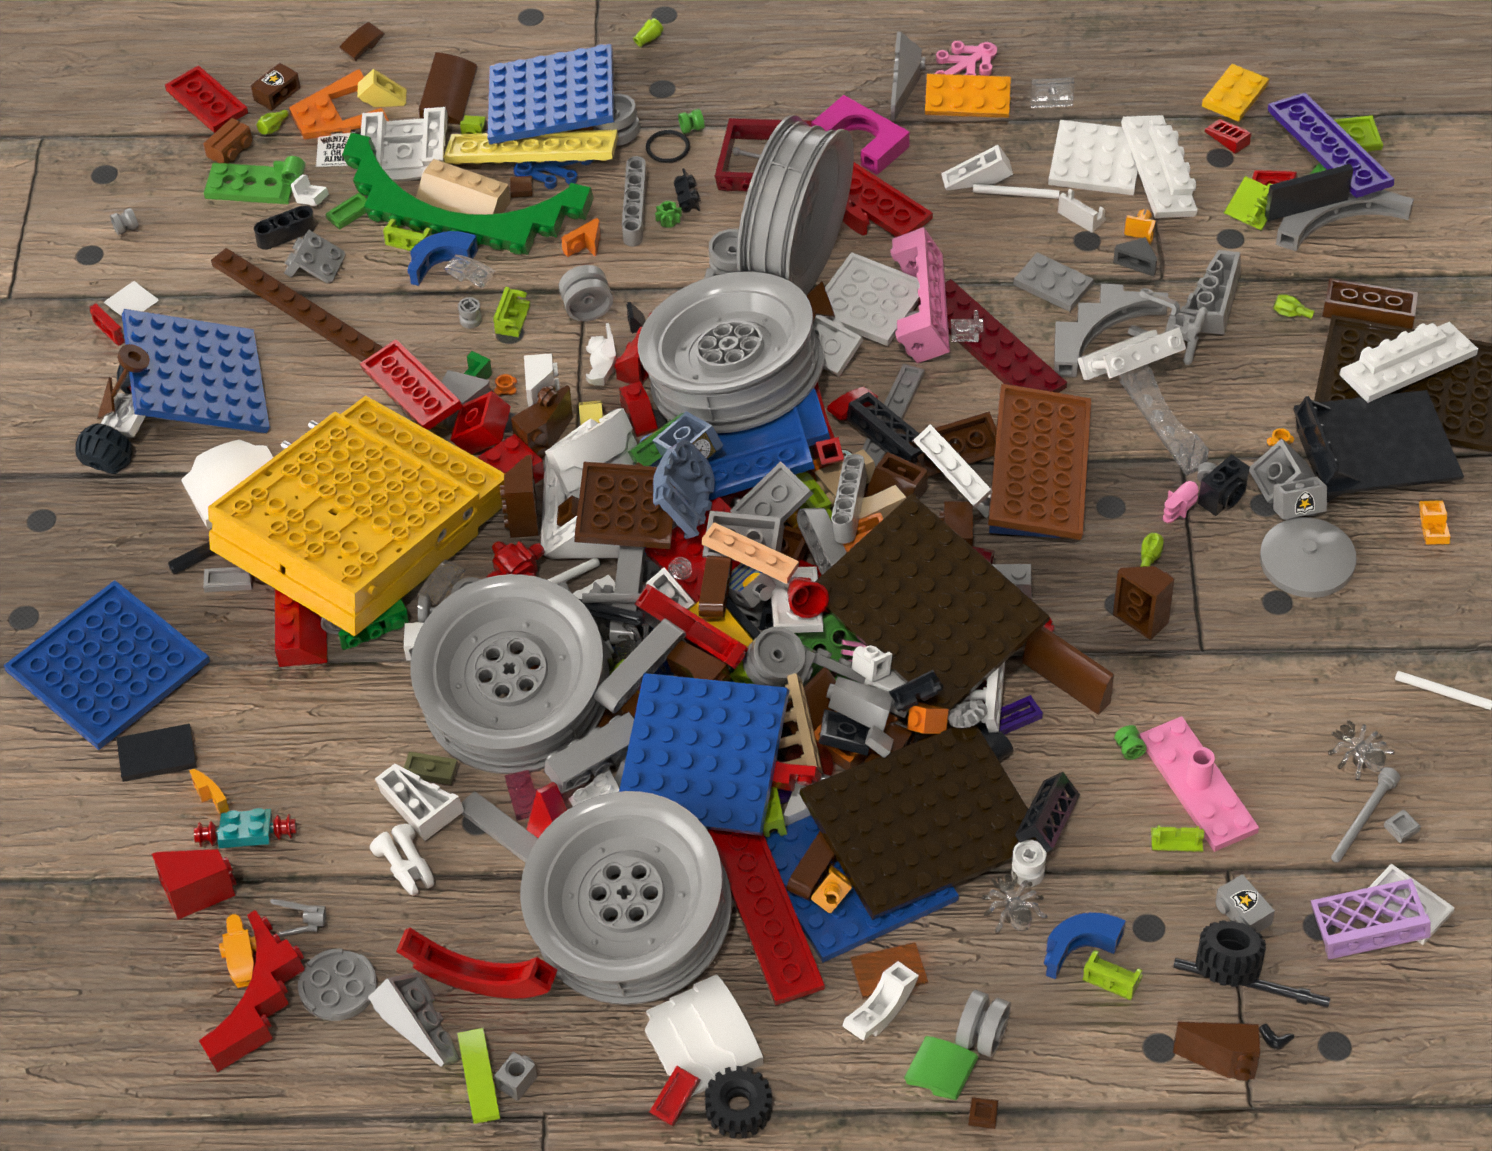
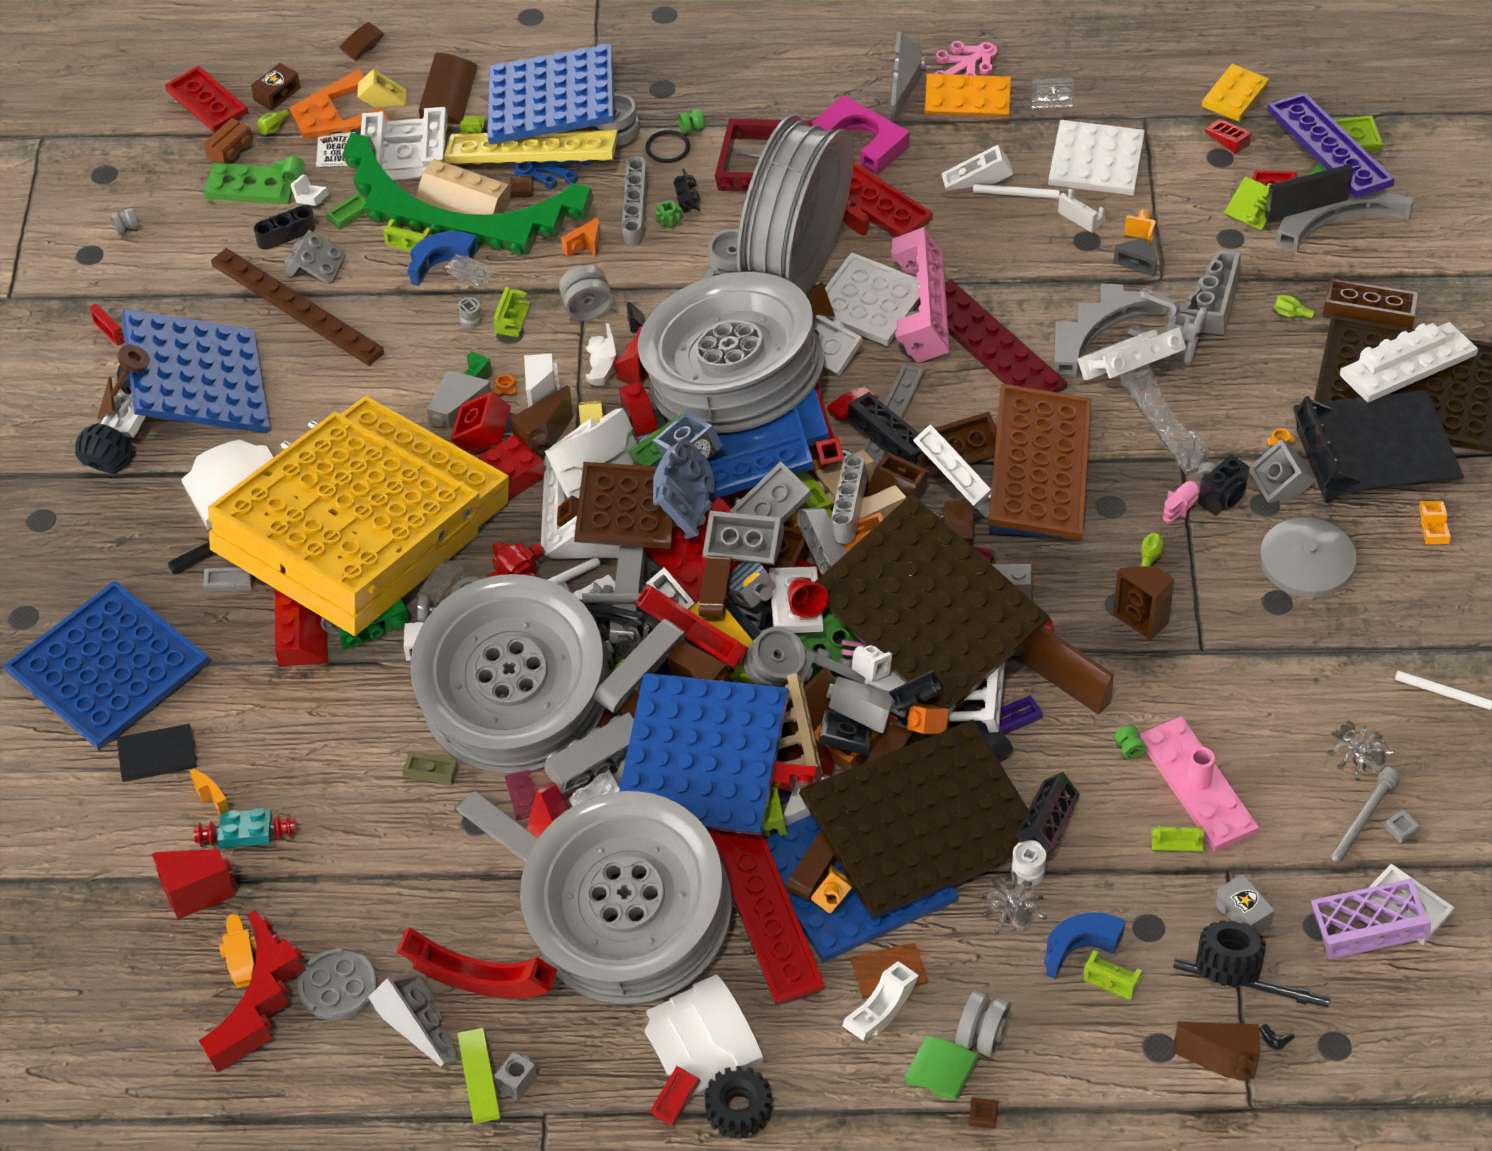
white sticker [104,281,158,316] -> none
light grey plant [270,899,326,937] -> none
plate [360,339,463,430] -> none
white piece [370,824,434,896] -> none
white wedge [375,764,464,841] -> none
reddish brown slope [500,455,539,538] -> none
reddish brown plate [537,385,558,407] -> none
lime cone [633,18,664,47] -> none
clear plate [668,557,692,580] -> none
light nougat plate [702,522,799,584] -> none
light grey tile [865,725,894,758] -> none
light grey gear [948,699,988,728] -> none
clear bracket [951,310,983,342] -> none
light grey plate [1013,253,1094,312] -> none
white plate [1121,115,1198,218] -> none
light grey brick [1273,477,1327,520] -> none

